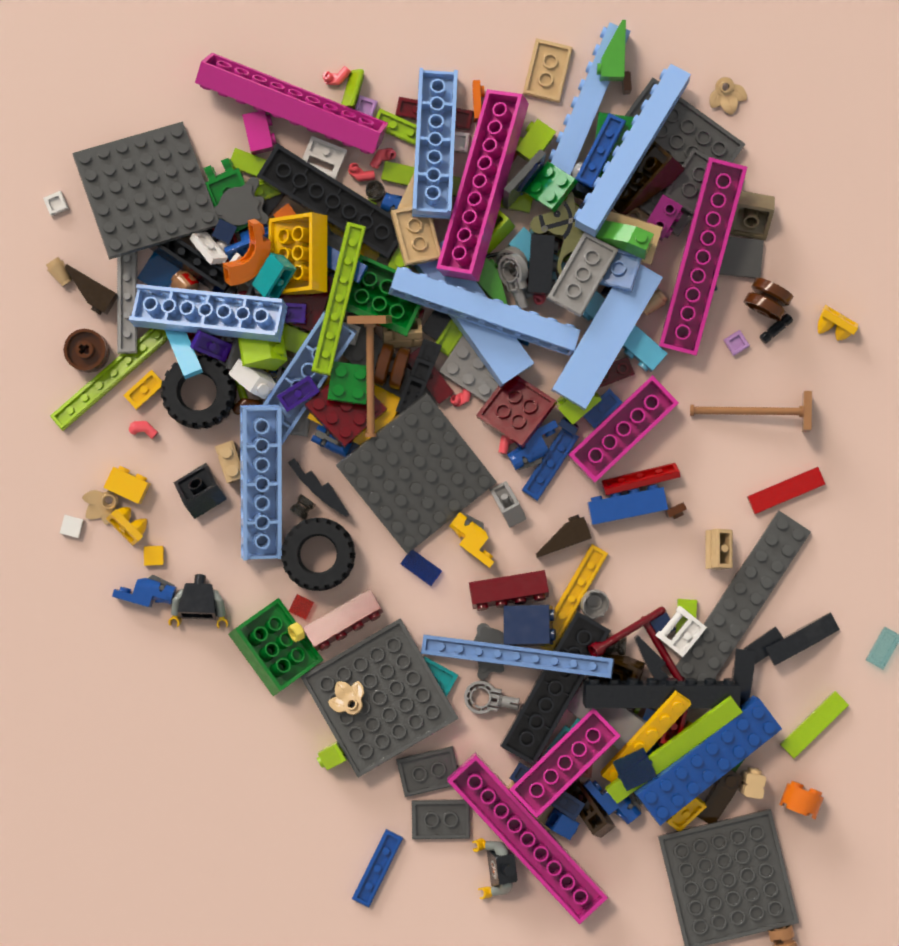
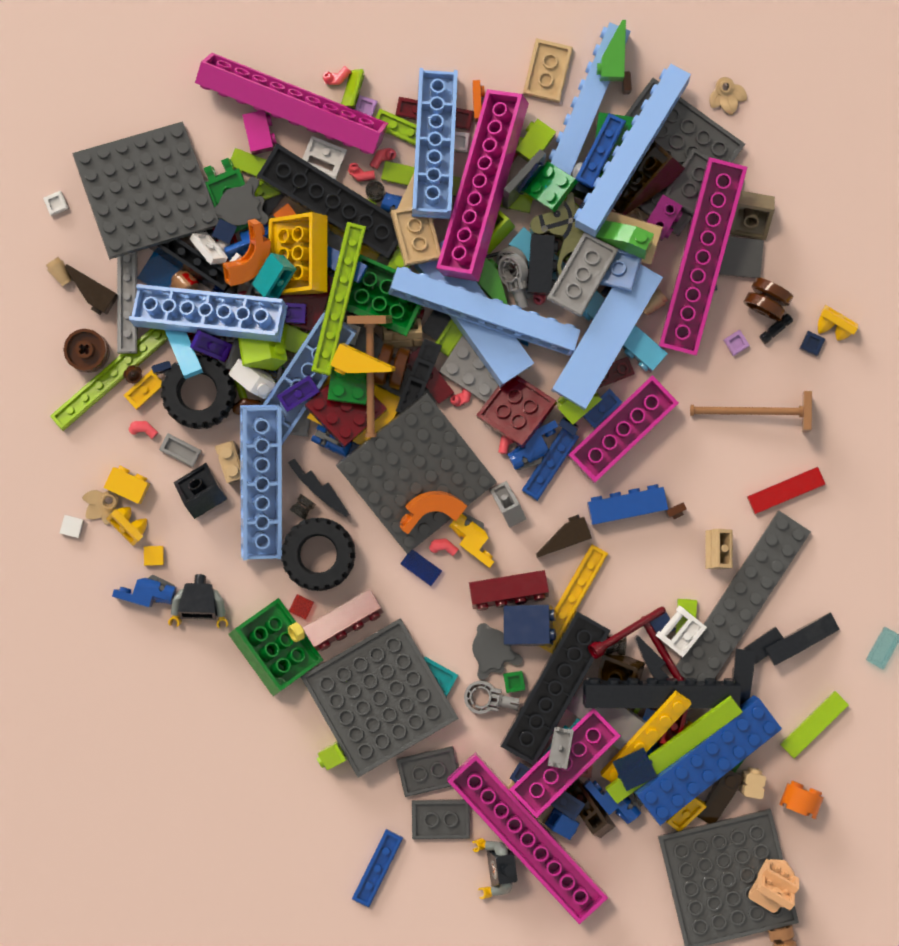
tan plate [328,681,364,715] -> none
medium blue plate [421,635,614,679] -> none
light grey hair [580,589,609,620] -> none
red tile [601,463,680,495] -> none
none -> reddish brown plate [123,365,142,384]
none -> dark blue tile [151,361,172,375]
none -> light grey tile [159,433,202,467]
none -> yellow slope [330,343,396,375]
none -> orange arch [400,491,467,534]
none -> coral arm [429,538,459,556]
none -> green plate [503,671,525,693]
none -> light grey hinge [548,727,574,770]
none -> light nougat piece [748,859,799,913]
none -> dark blue tile [799,331,825,357]

